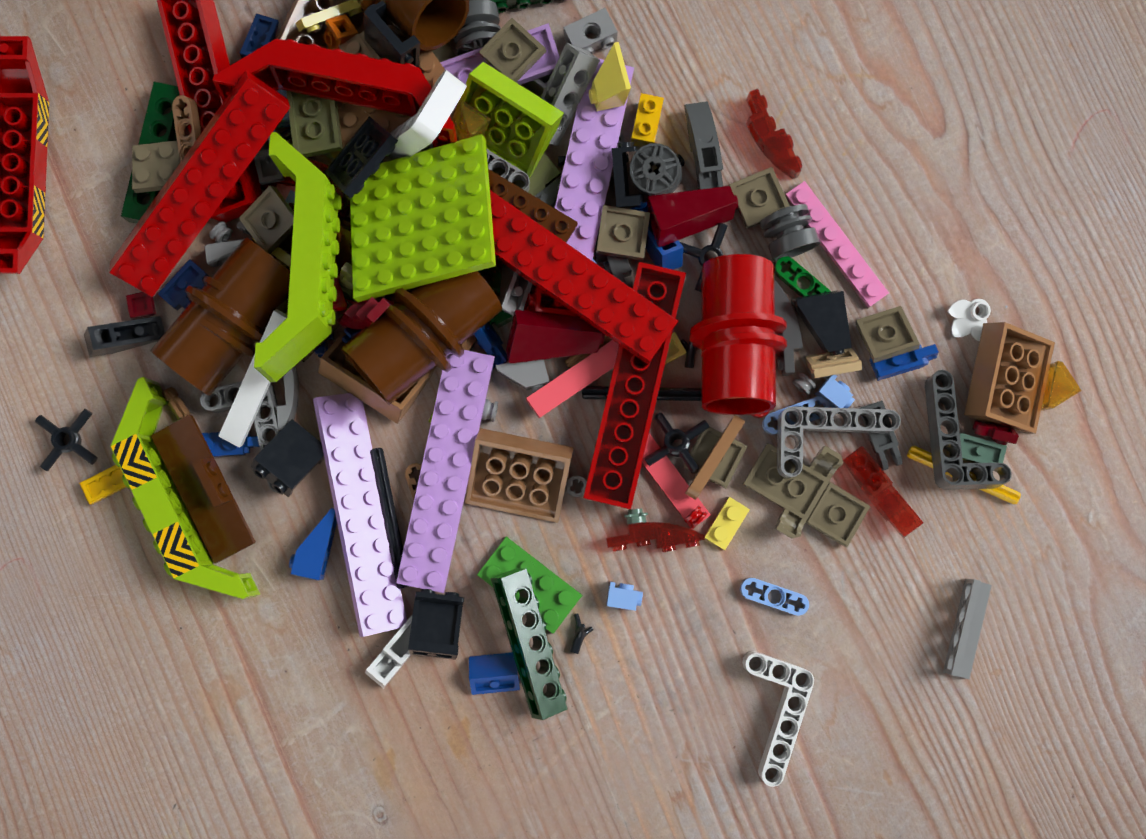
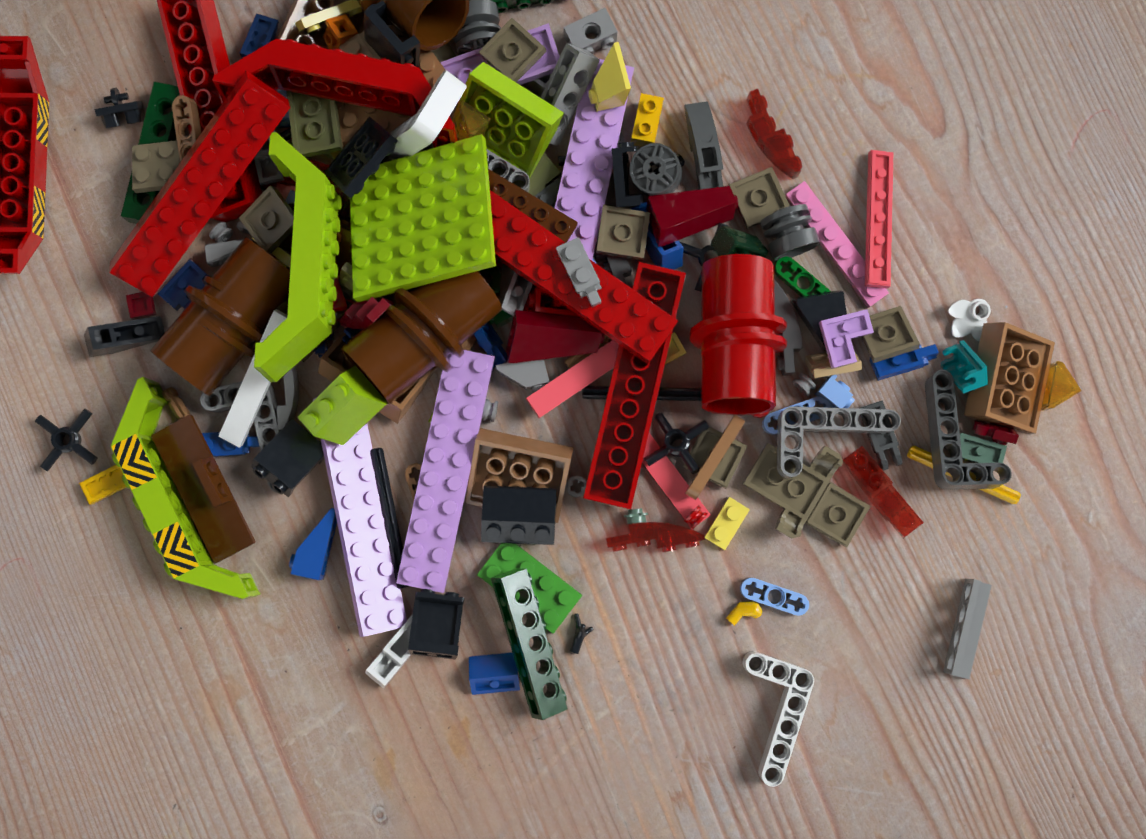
light blue brick [606,581,643,611] -> none
black bar [680,339,697,368] -> none
none -> black hips [94,87,144,128]
none -> lime slope [298,365,388,445]
none -> black slope [481,486,557,545]
none -> light grey hinge [556,237,602,308]
none -> clear green brick [710,225,768,258]
none -> yellow arm [726,601,762,626]
none -> lavender plate [819,309,874,369]
none -> coral tile [865,150,893,289]
none -> teal hinge [940,340,988,394]

